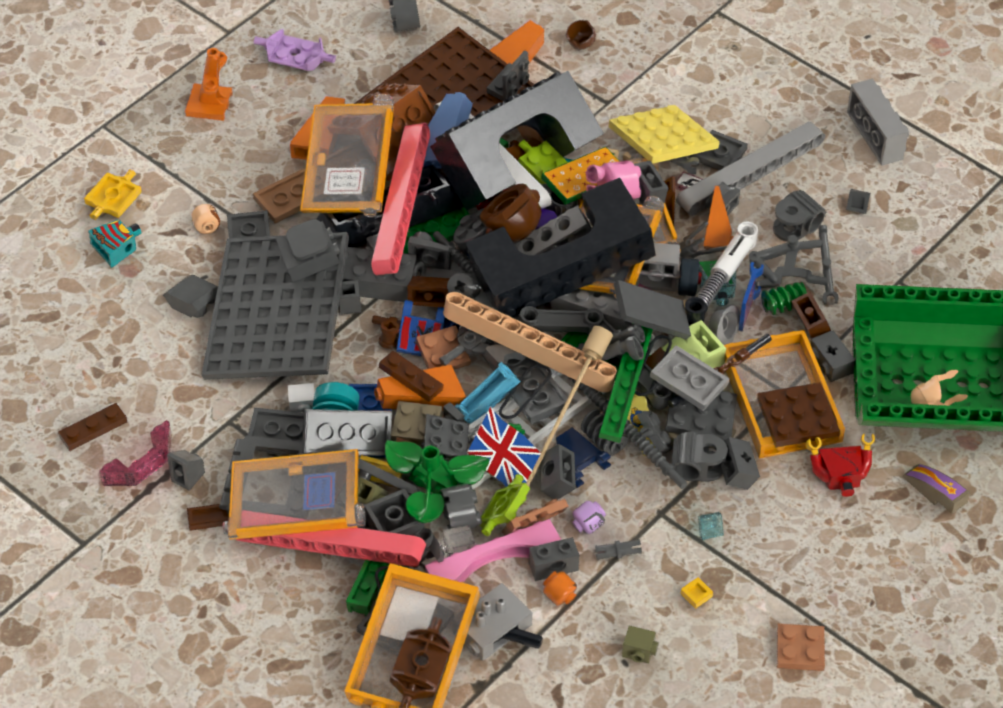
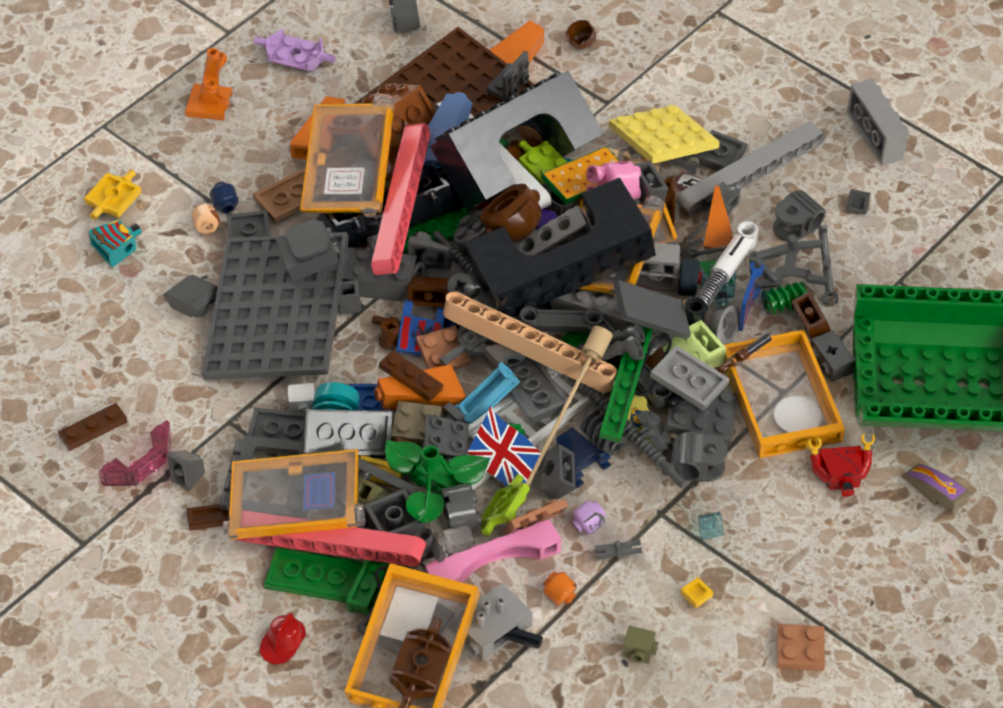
black piece [499,364,552,419] -> none
dark grey brick [529,537,580,581] -> none
dark grey brick [720,437,760,490] -> none
reddish brown plate [757,382,840,447] -> none
light nougat hair [911,370,968,406] -> none
none -> dark blue head [209,182,239,213]
none -> red piece [260,613,306,665]
none -> green tile [264,547,364,603]

